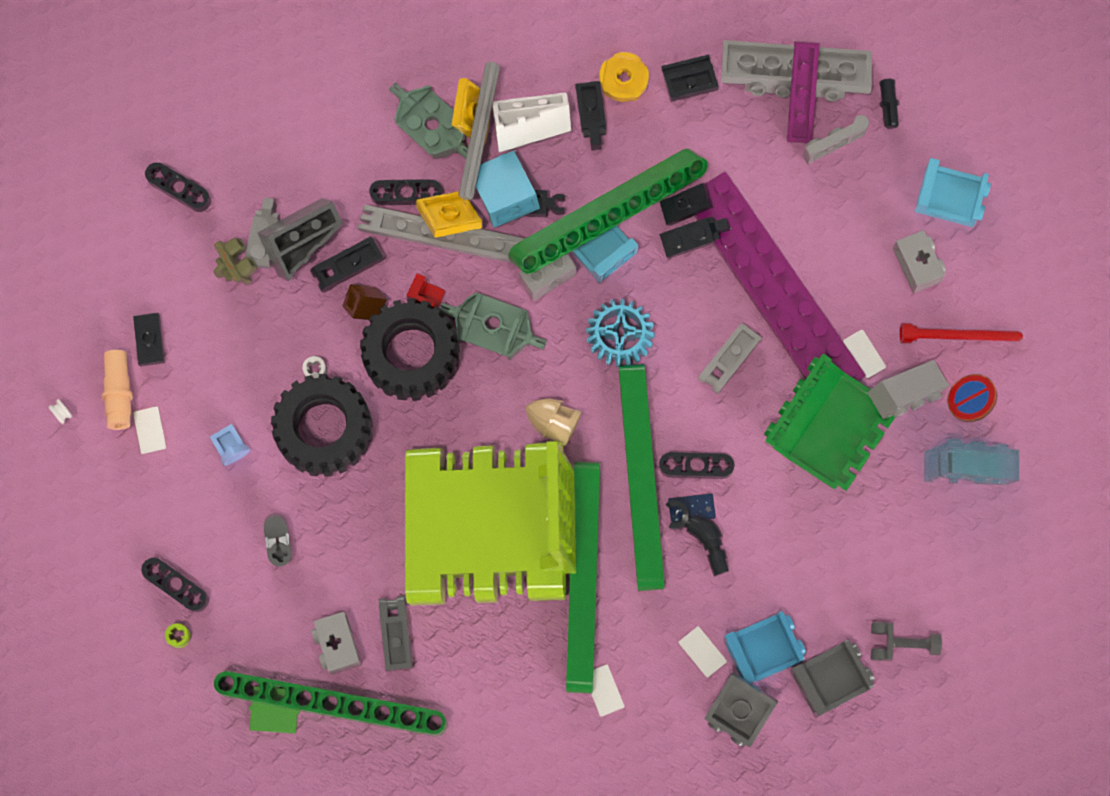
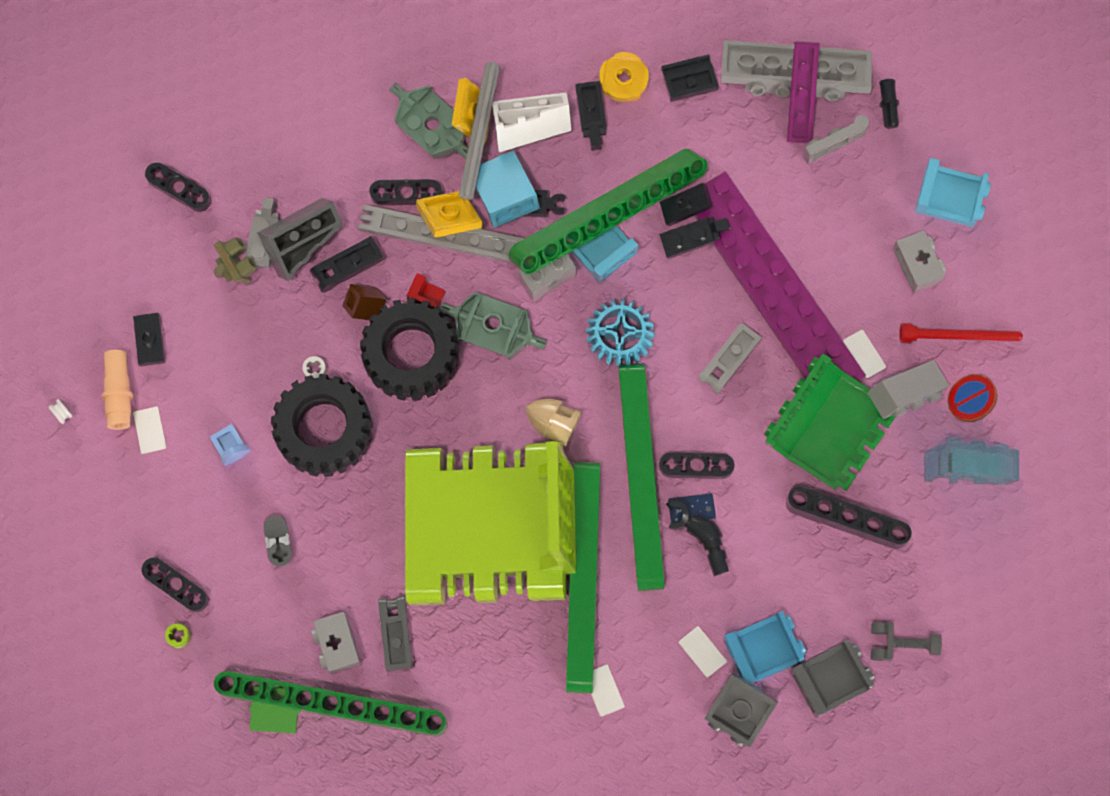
none -> black beam [786,487,912,549]

